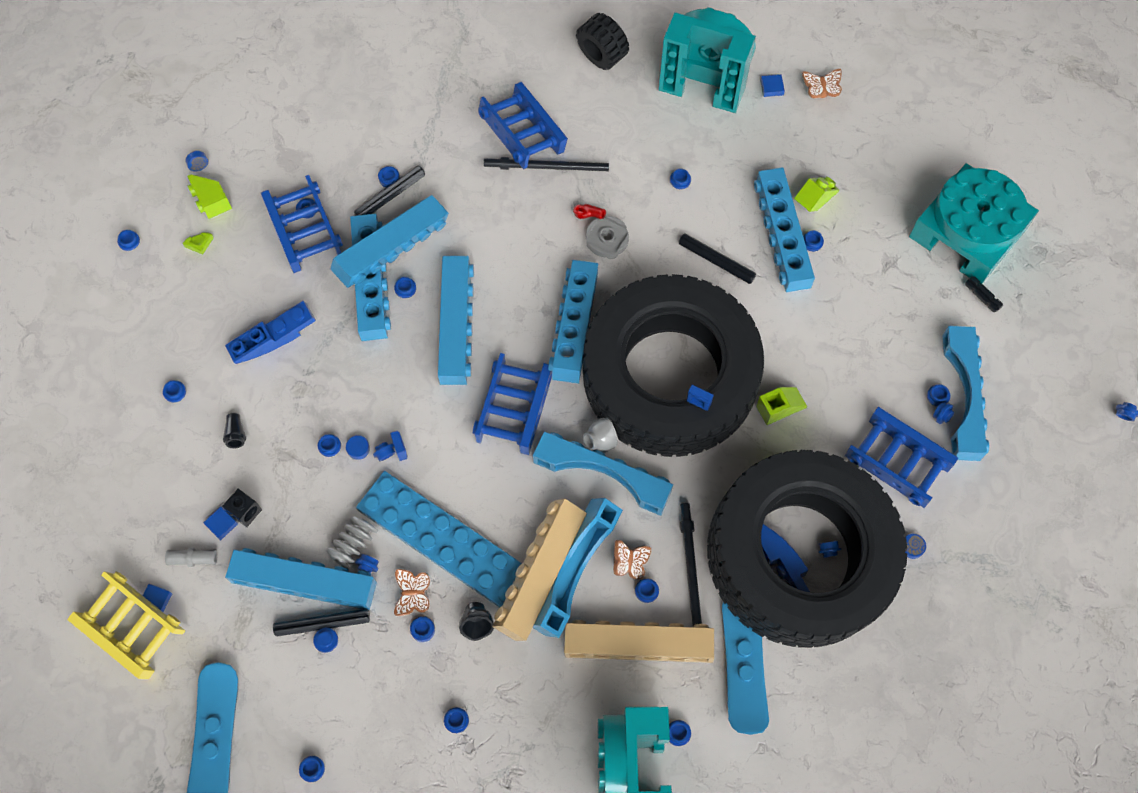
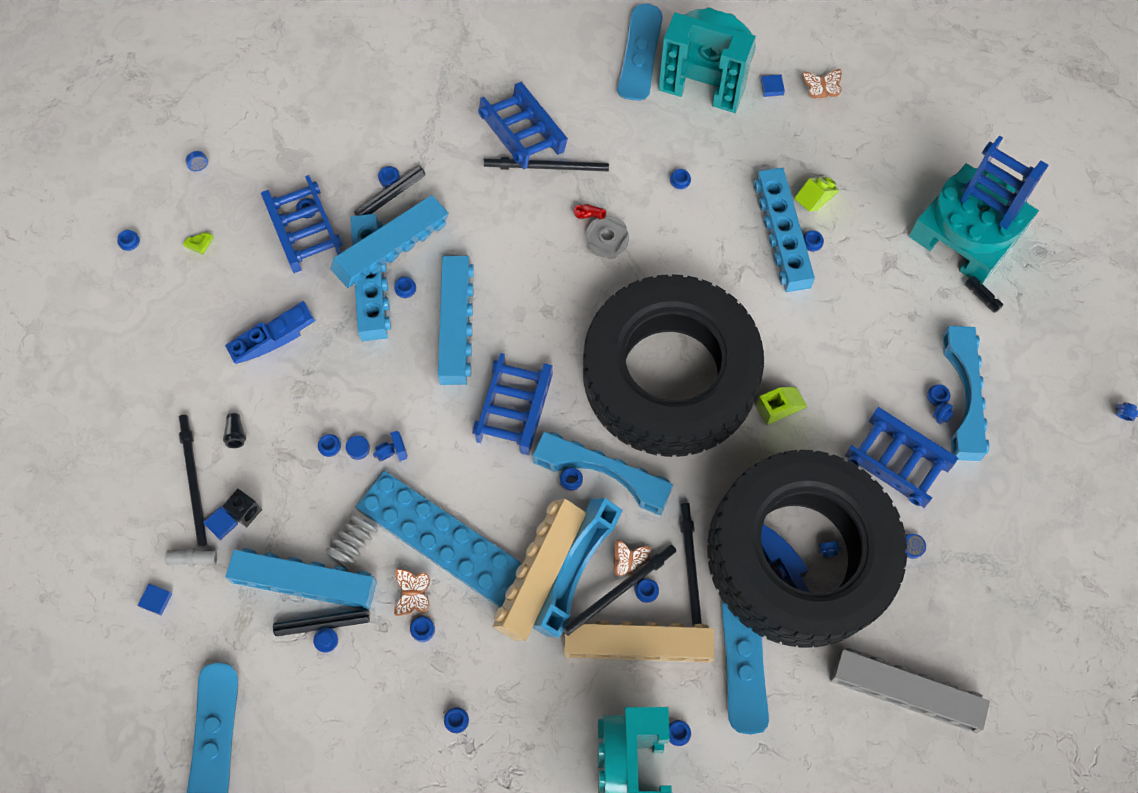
light yellow fence [67,571,185,679] -> none
blue plate [163,380,186,403] -> none
lime slope [187,174,232,219] -> none
blue plate [299,756,325,782] -> none
blue plate [355,554,379,573] -> none
black piece [459,602,494,641] -> none
dark azure brick [548,260,598,384] -> none
black tyre [576,13,629,70] -> none
light grey piece [583,418,618,453] -> none
black axle [679,233,756,284] -> none
blue tile [687,385,714,411] -> none
none -> black bar [179,415,207,547]
none -> blue plate [560,468,583,491]
none -> black bar [562,545,677,636]
none -> dark azure piece [617,3,663,101]
none -> light grey brick [831,648,990,733]
none -> blue fence [961,135,1049,230]

